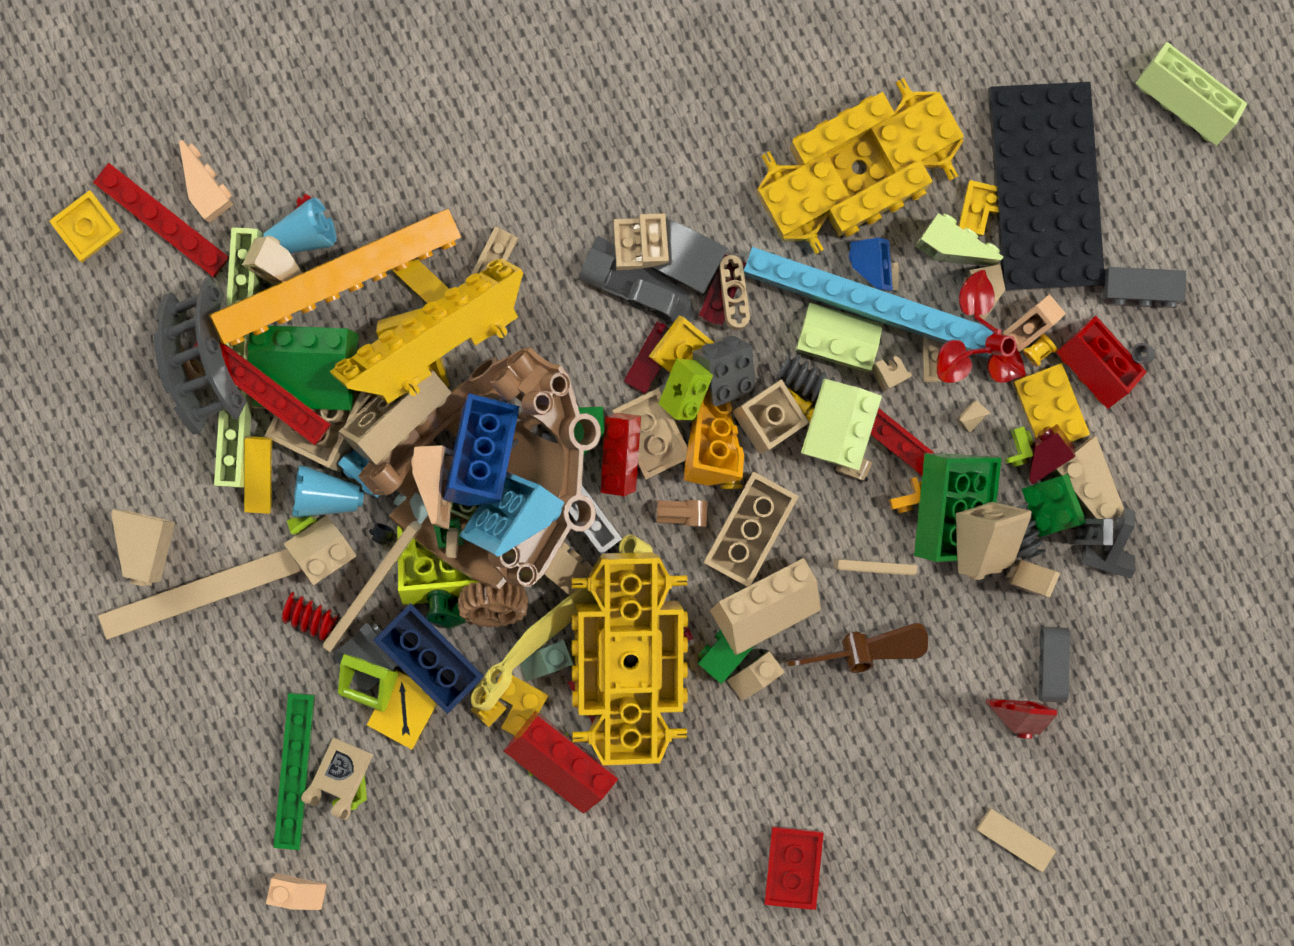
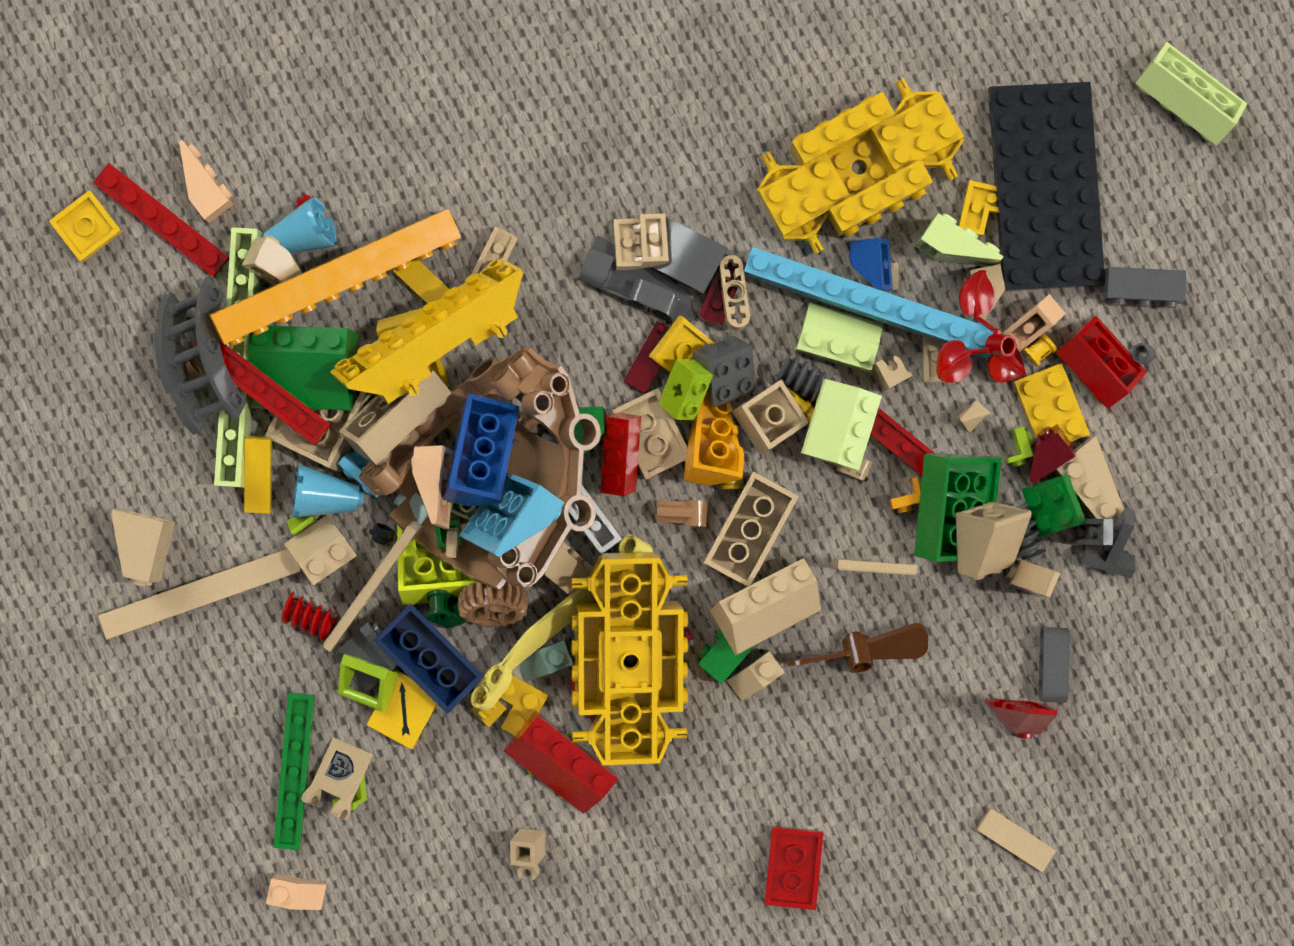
none -> tan brick [510,829,545,880]

